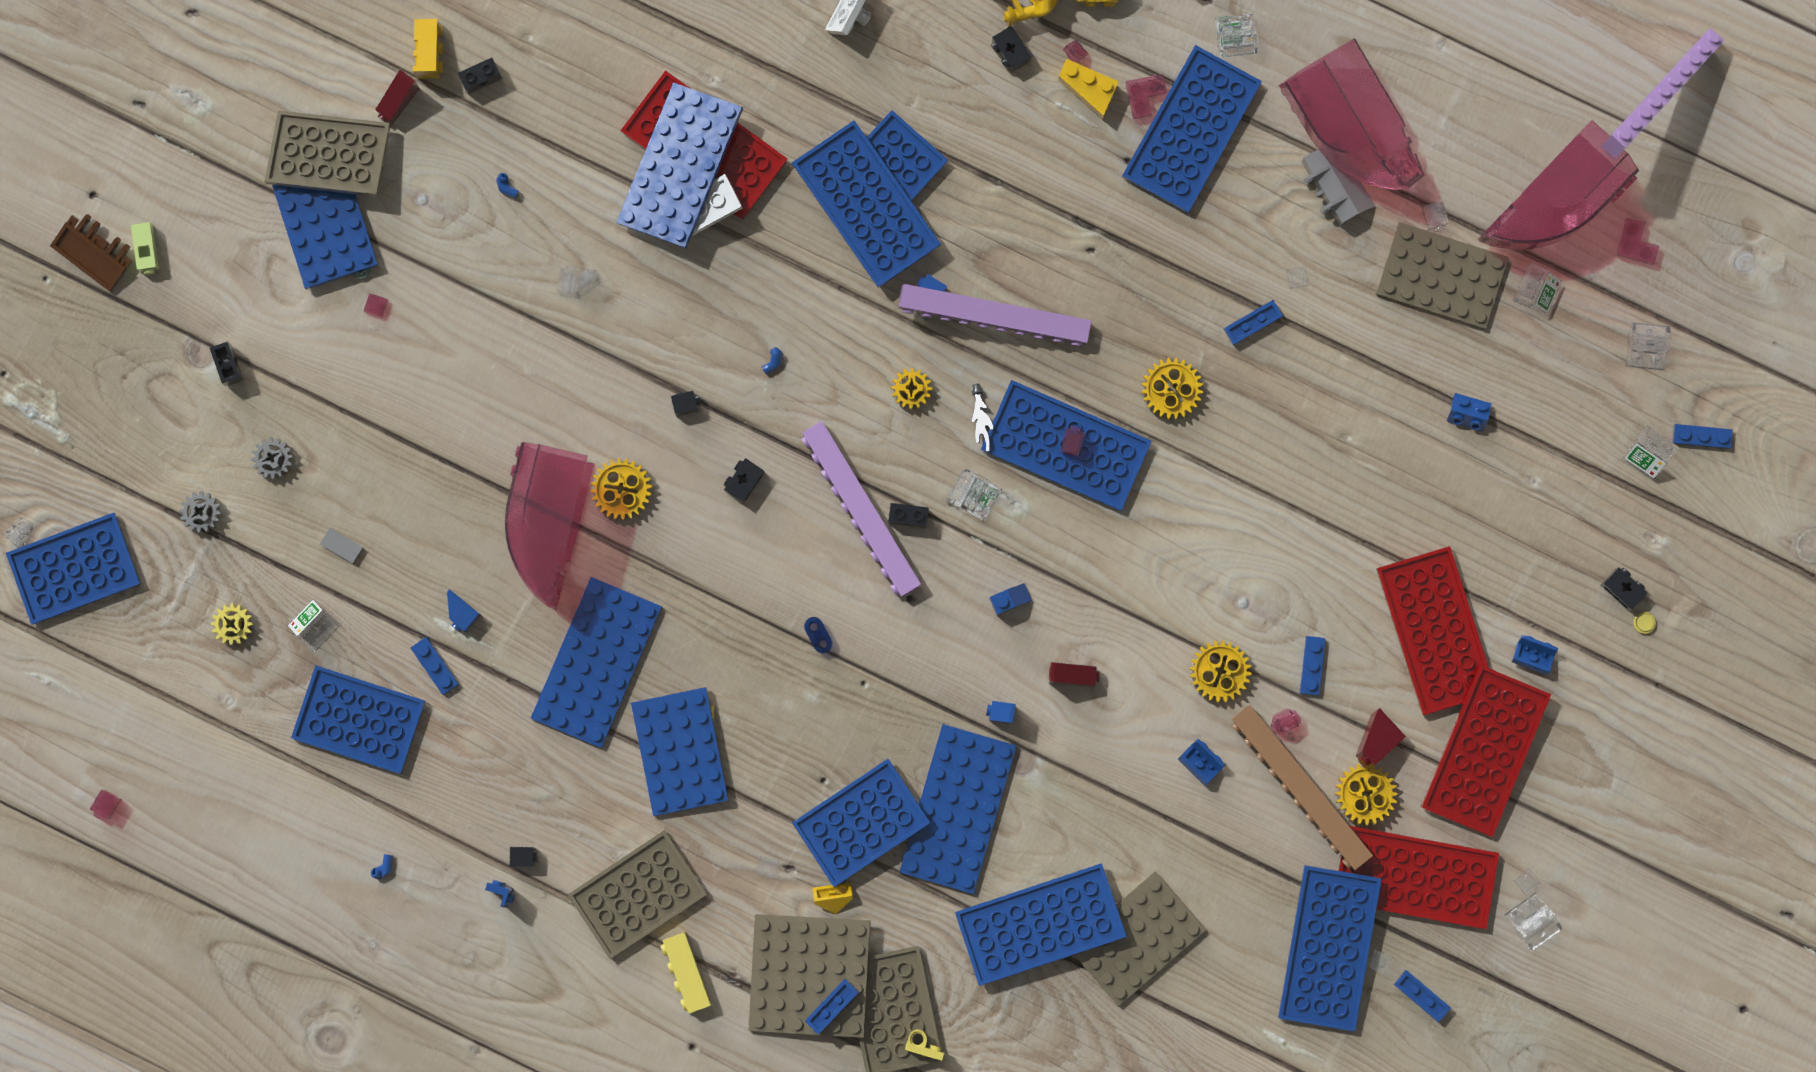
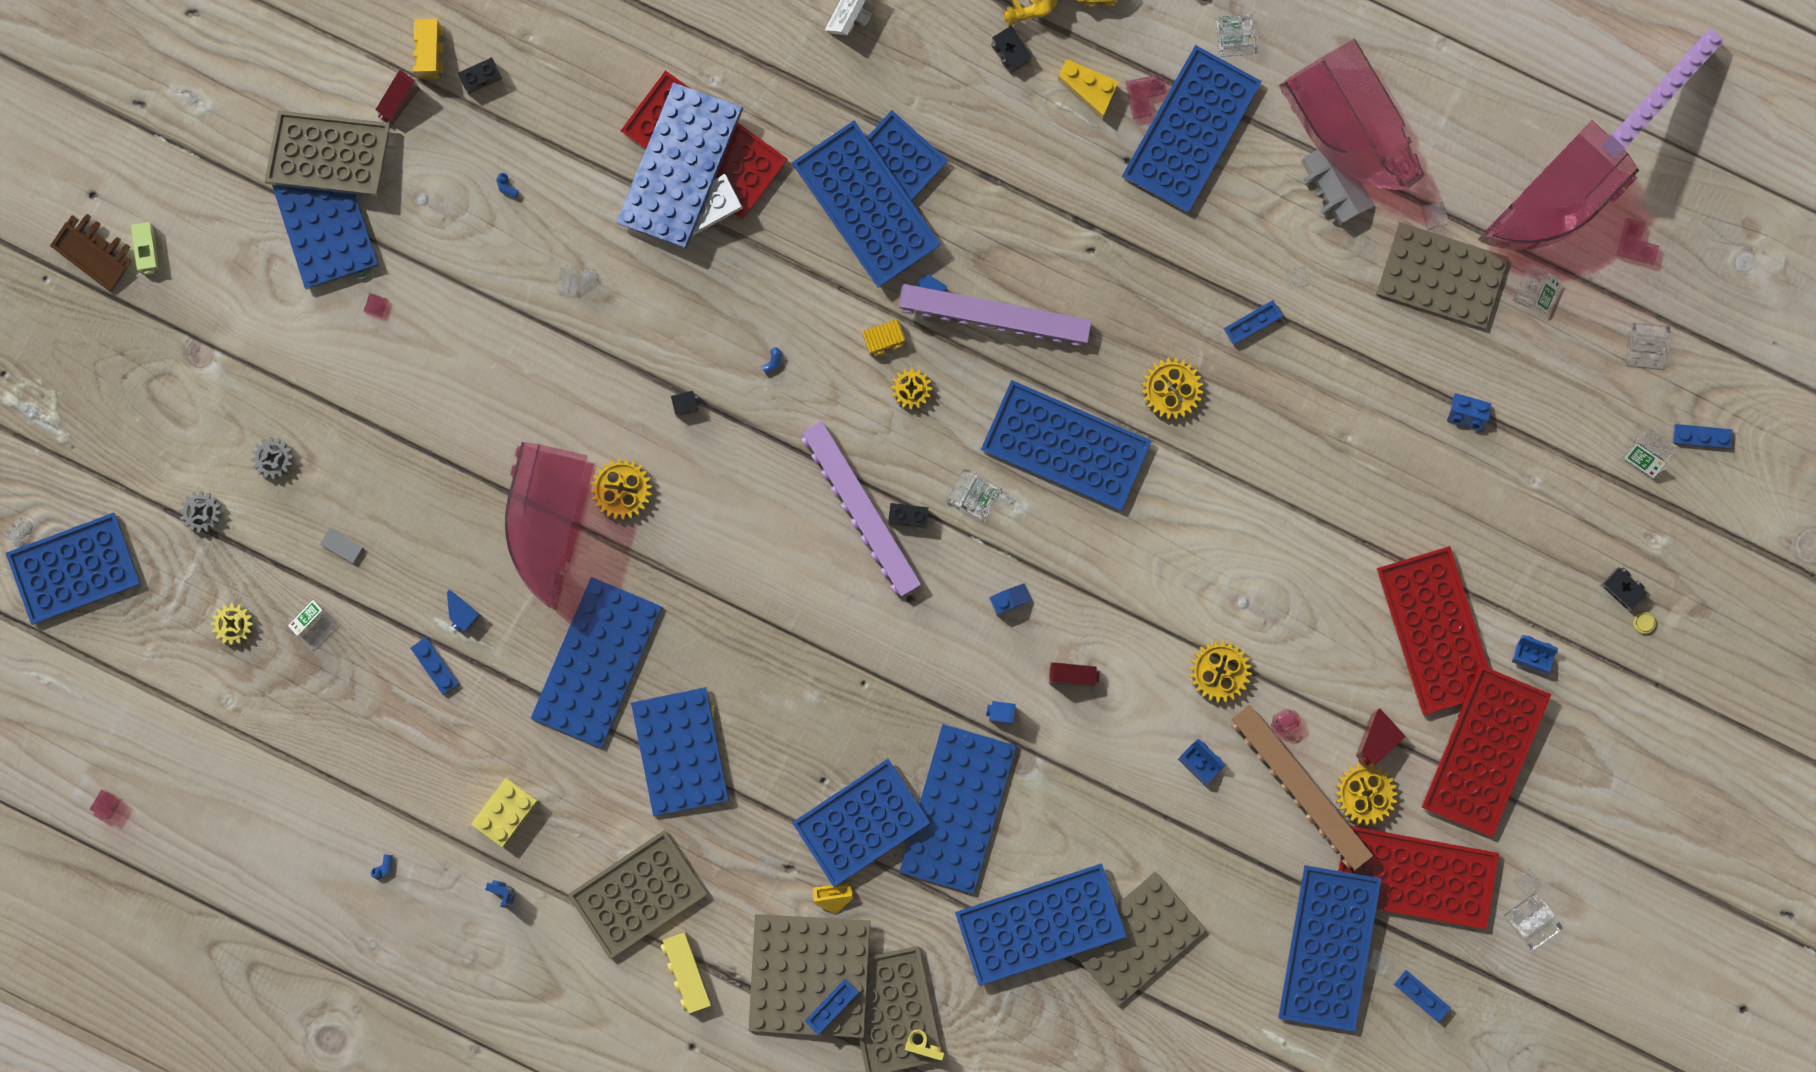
black brick [209,341,244,386] -> none
blue plate [291,665,426,774] -> none
black brick [509,847,538,866] -> none
black brick [723,458,765,504] -> none
clear blue plate [804,617,832,654] -> none
piece [971,383,994,452] -> none
clear pink brick [1060,426,1085,457] -> none
clear pink plate [1063,40,1089,63] -> none
blue plate [1299,636,1325,696] -> none
none -> light yellow brick [471,778,538,848]
none -> yellow brick [862,319,906,357]

